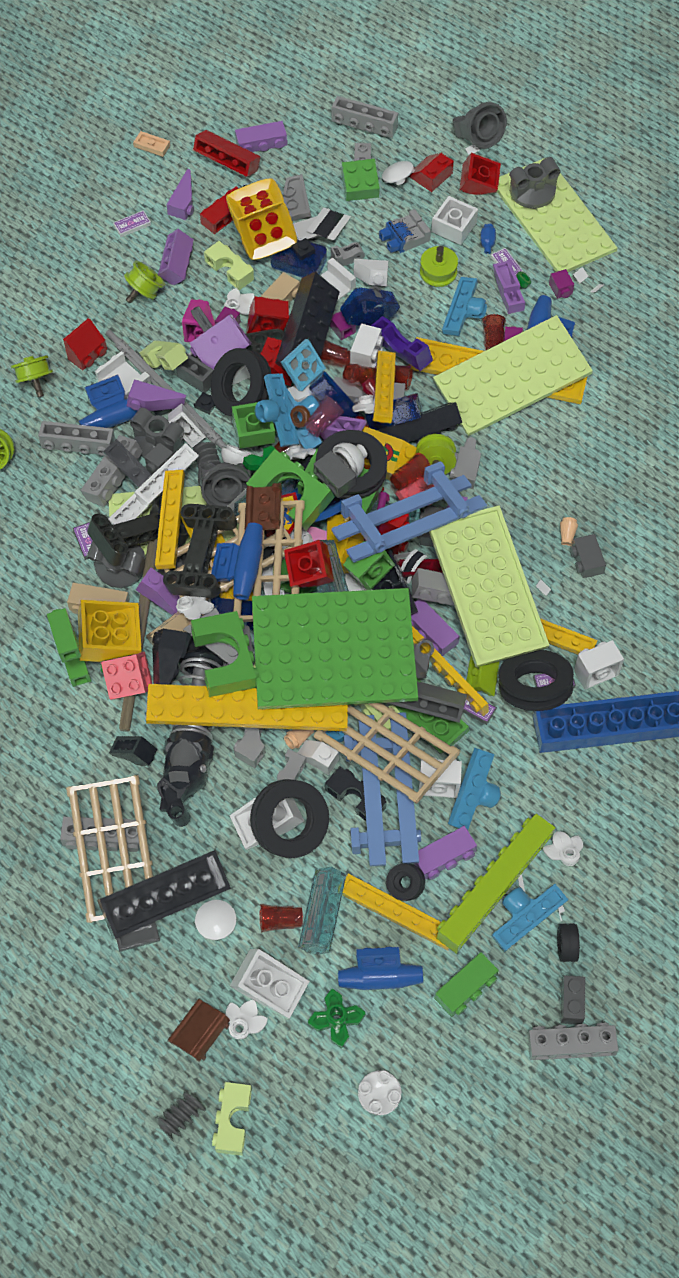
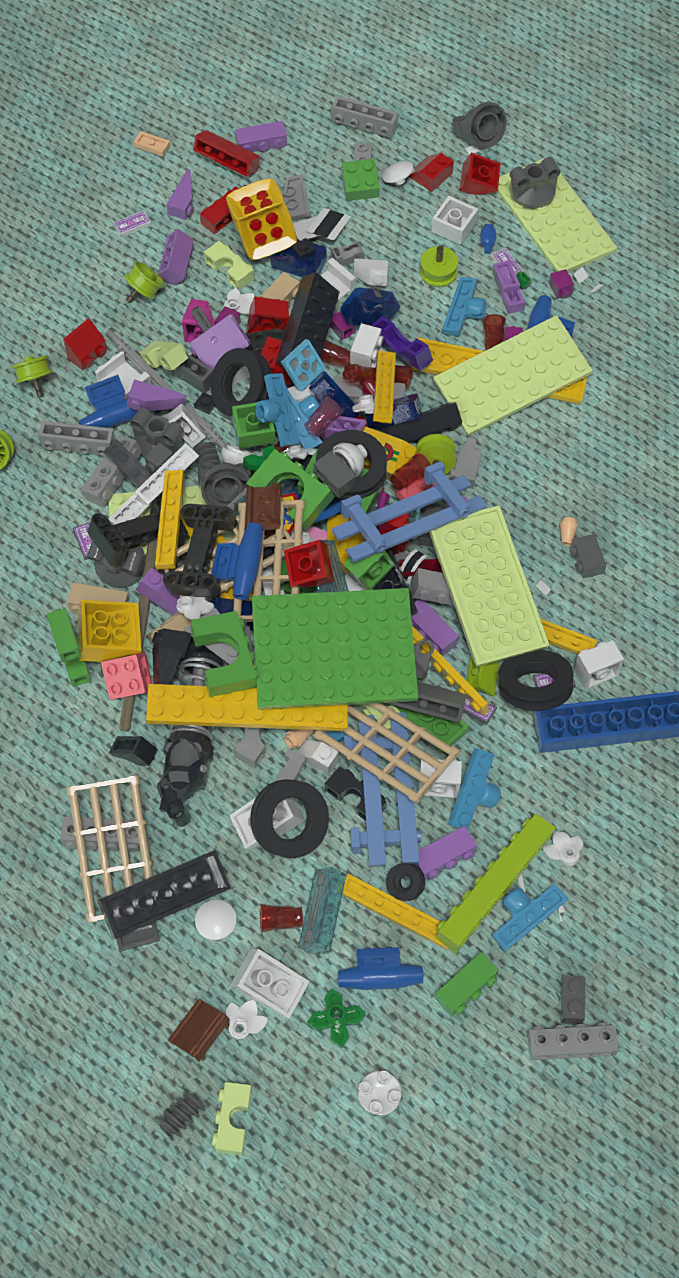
reddish brown piece [290,405,311,428] -> none
hips [379,209,431,253] -> none
black tyre [557,923,580,962] -> none

